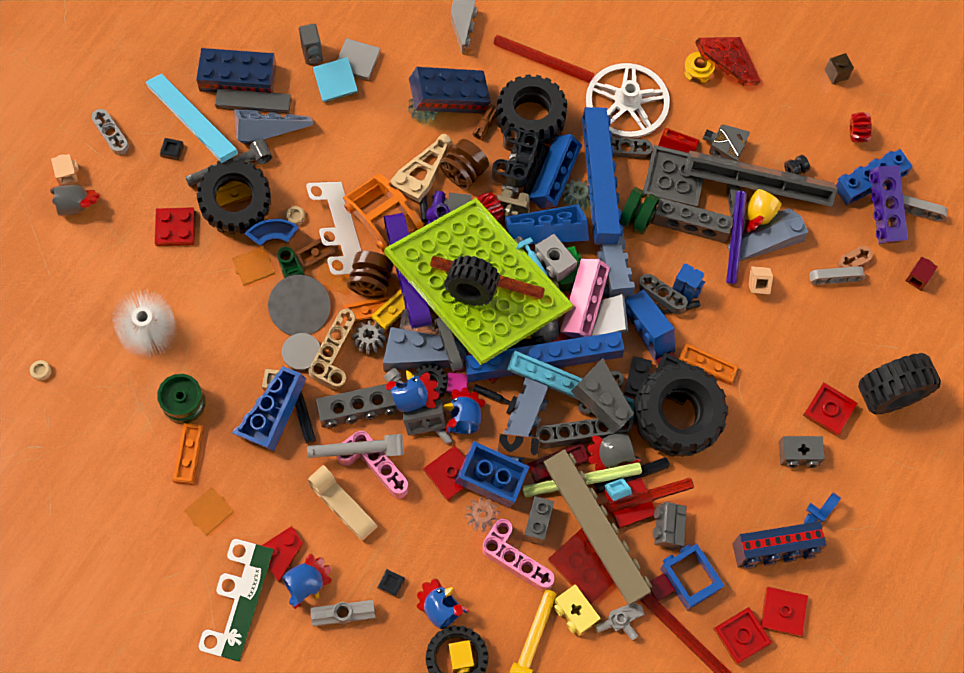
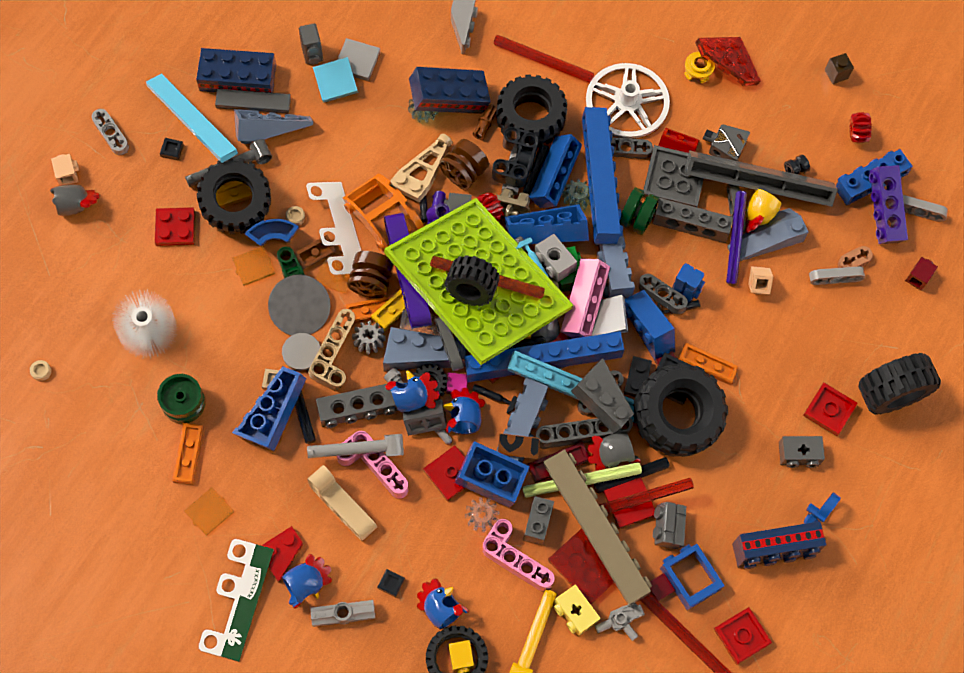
medium azure tile [605,478,632,501] -> none
red plate [761,587,808,637] -> none

